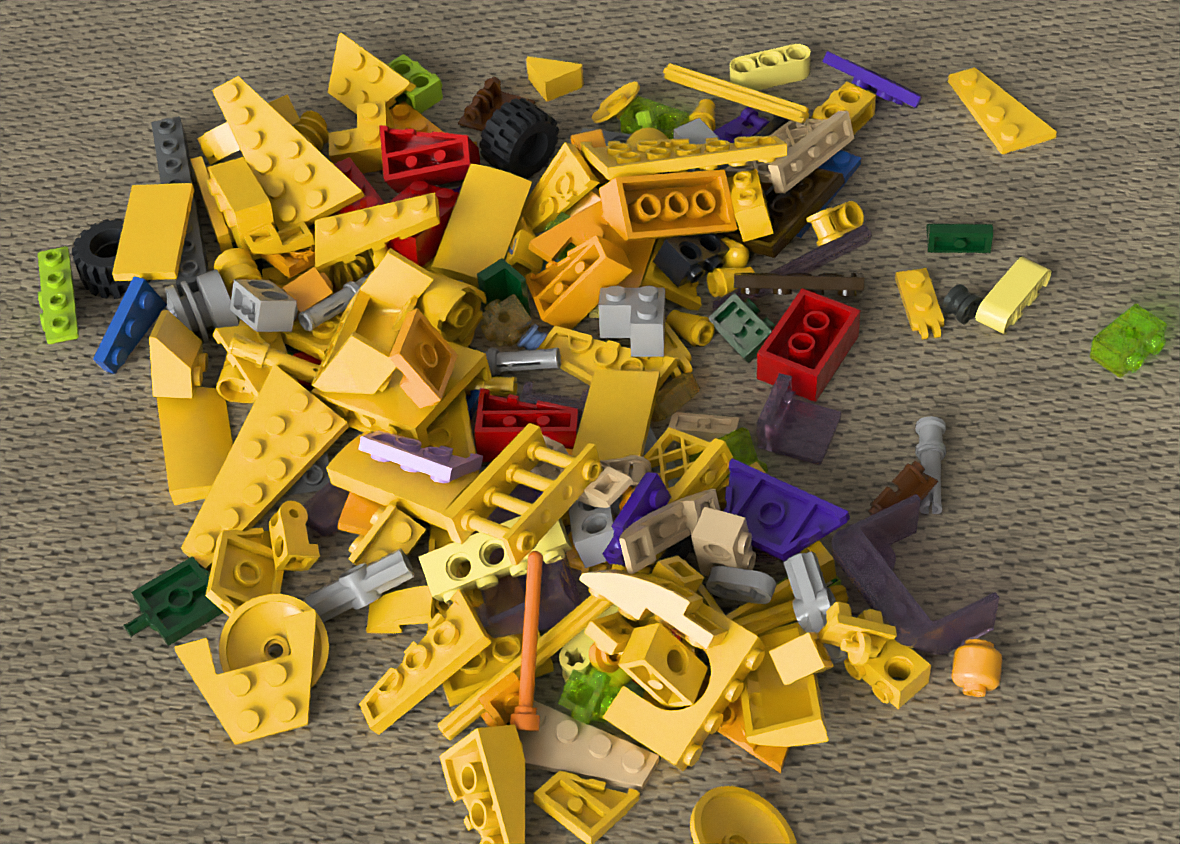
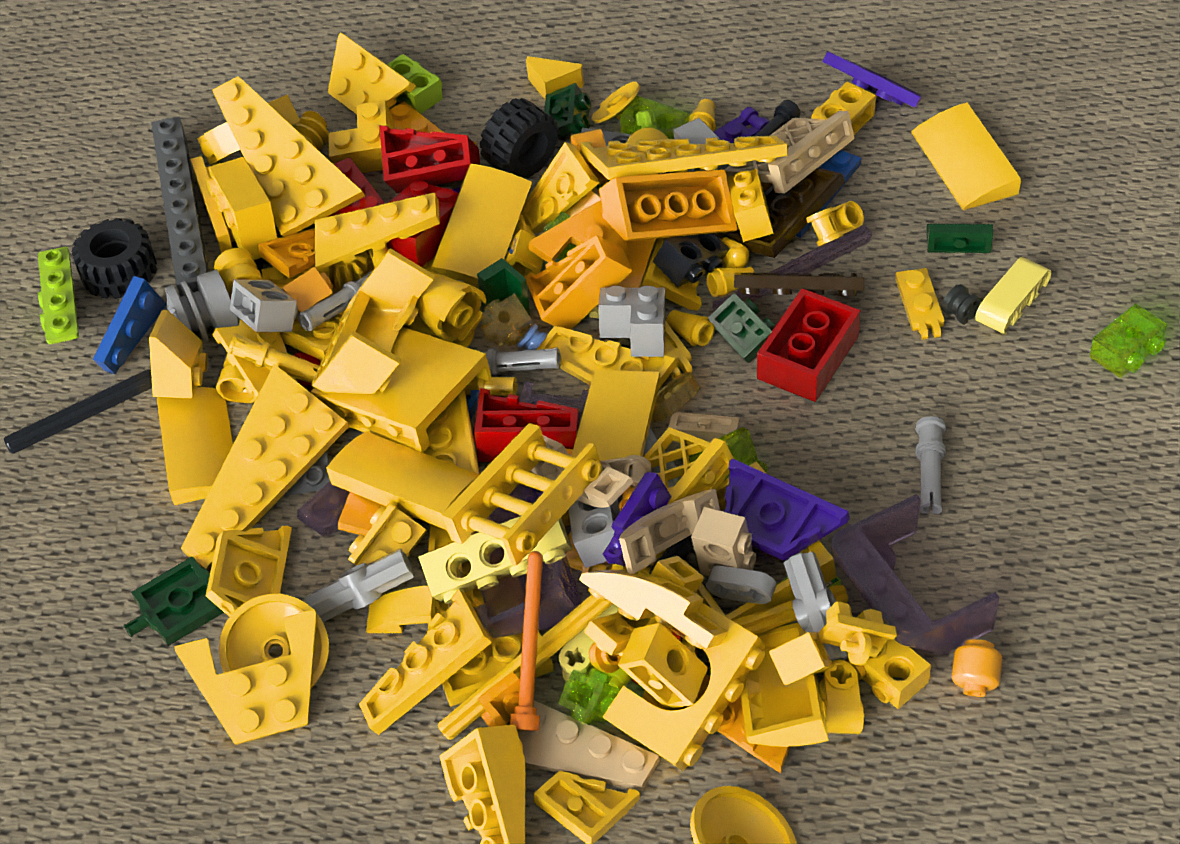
yellow tile [112,183,194,281] -> none
yellow slope [243,221,315,254] -> none
yellow leg [269,500,320,571] -> none
wing [359,431,483,483] -> none
light orange plate [389,308,458,409] -> none
reddish brown hinge [458,77,535,131] -> none
yellow axle [663,64,810,124] -> none
light yellow beam [730,44,811,90] -> none
bracket [757,373,841,465] -> none
reddish brown hinge [868,461,938,532] -> none
yellow wing [948,67,1057,154] -> none
none -> black axle [4,369,152,454]
none -> dark green bracket [544,83,591,137]
none -> yellow piece [819,660,864,734]
none -> yellow slope [911,102,1021,210]

